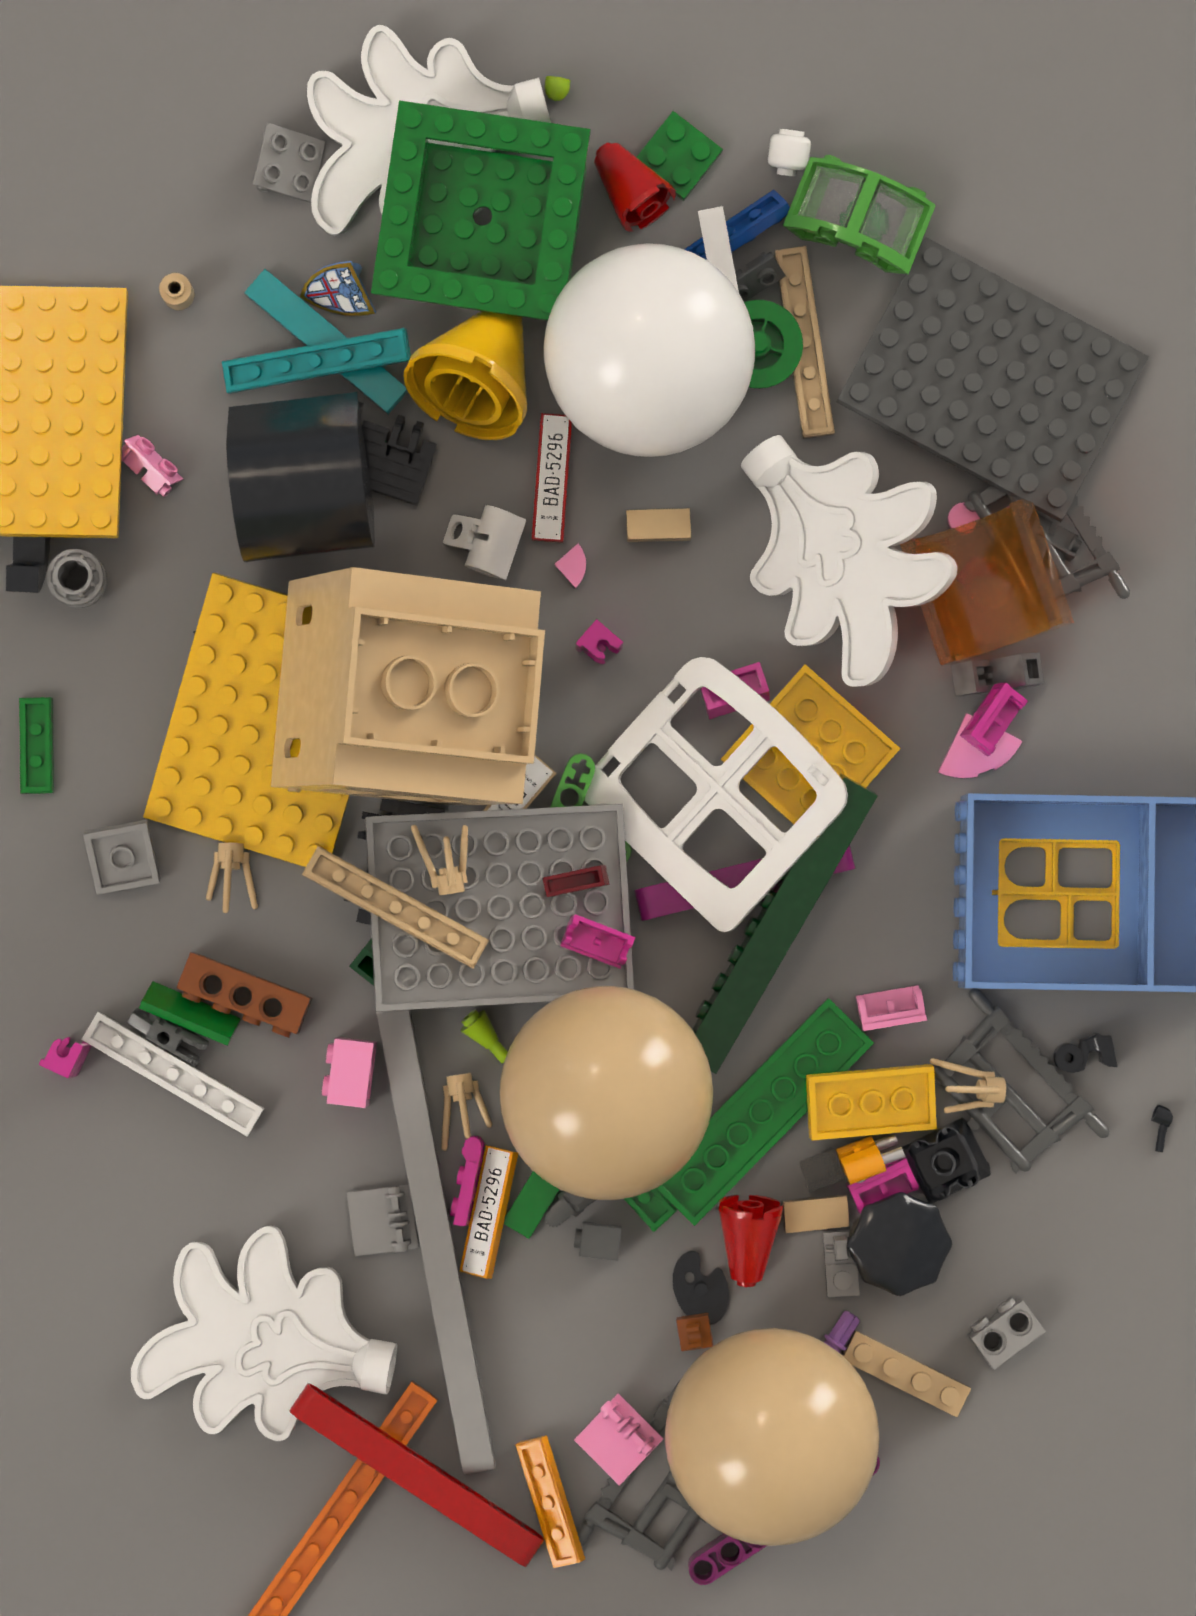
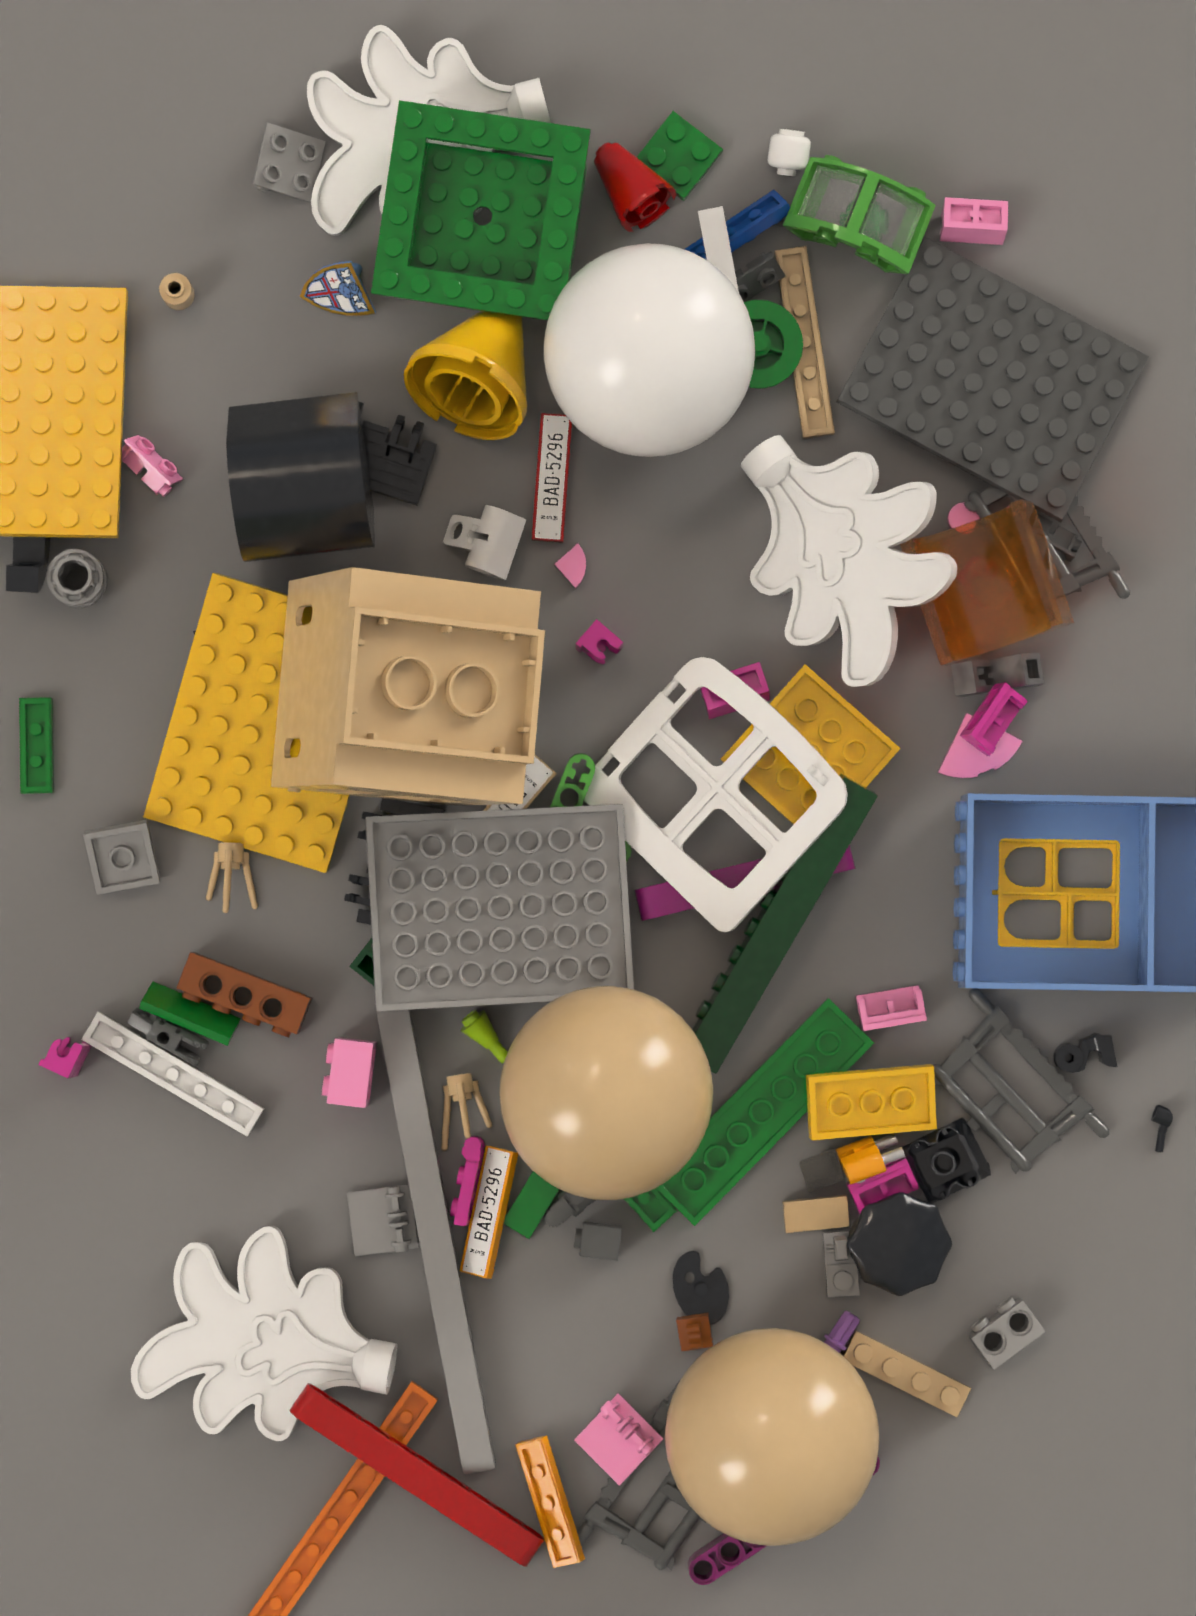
teal tile [222,328,411,394] -> none
teal tile [244,269,408,415] -> none
tan tile [302,846,489,969] -> none
tan plant [411,825,468,895] -> none
dark red piece [543,865,610,897] -> none
lime hinge [544,76,571,101] -> none
dark pink hinge [560,914,636,969] -> none
tan slope [626,508,691,542] -> none
red cone [719,1195,783,1287] -> none
tan plant [930,1058,1006,1113] -> none
none -> bright pink hinge [940,197,1008,245]

